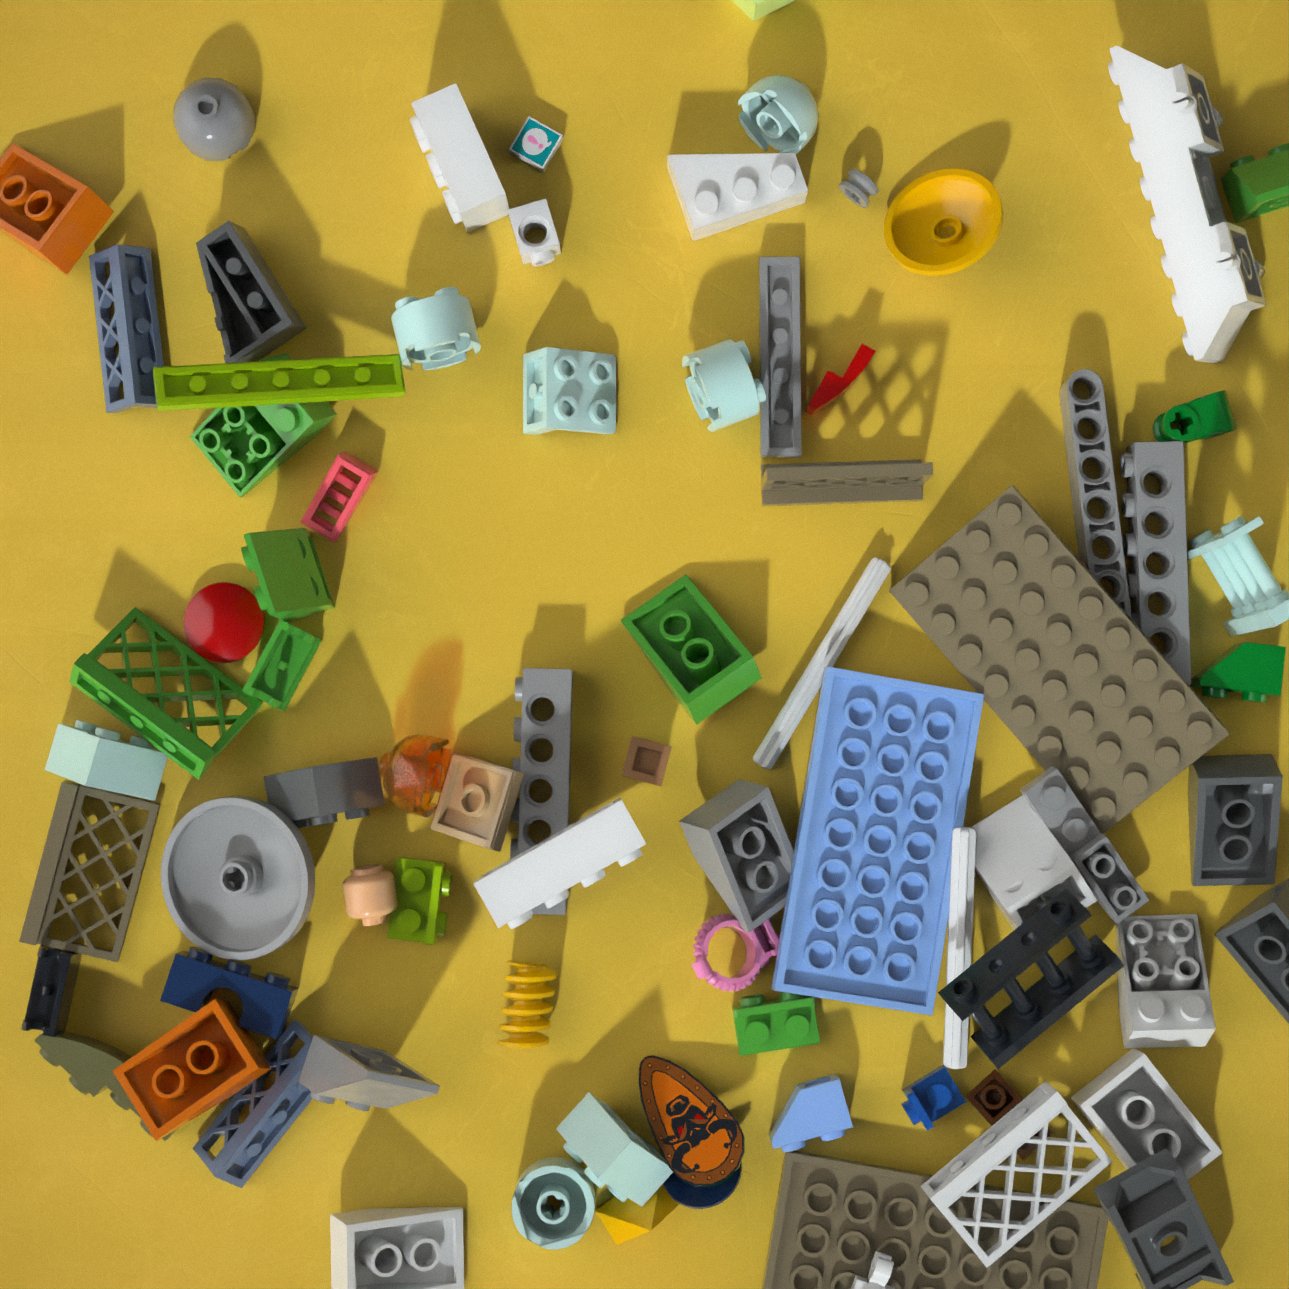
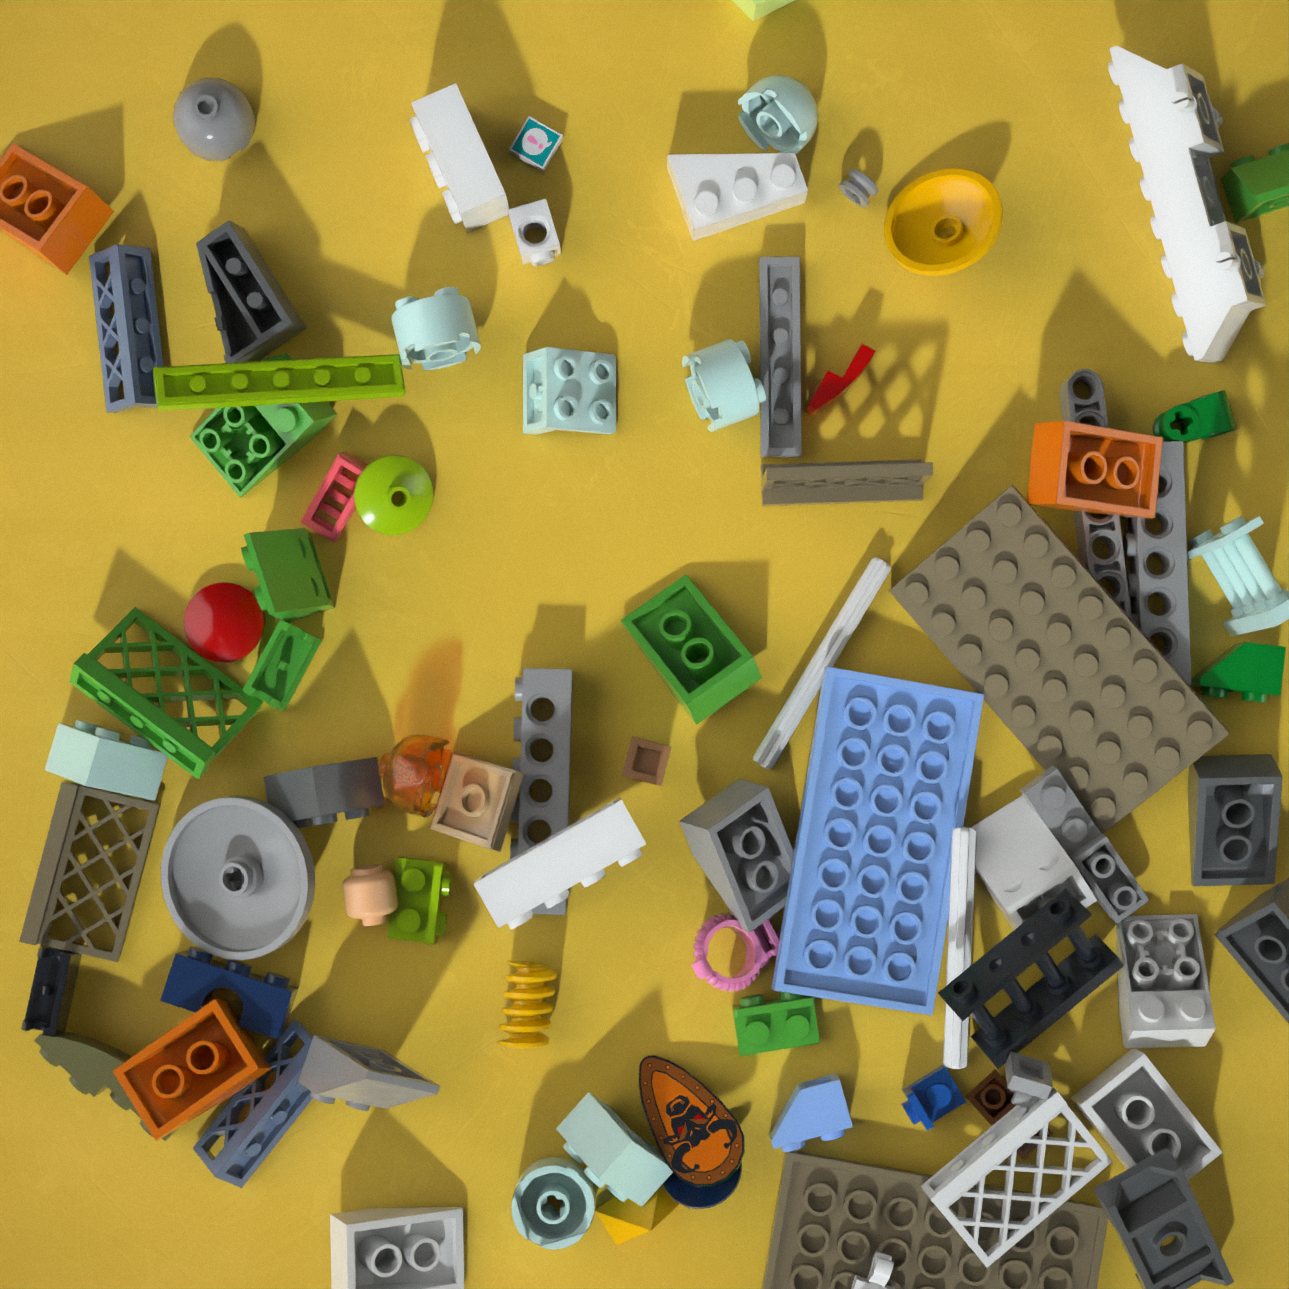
none -> lime dish [354,455,433,535]
none -> light grey tile [1005,1052,1053,1108]
none -> orange slope [1027,421,1163,518]

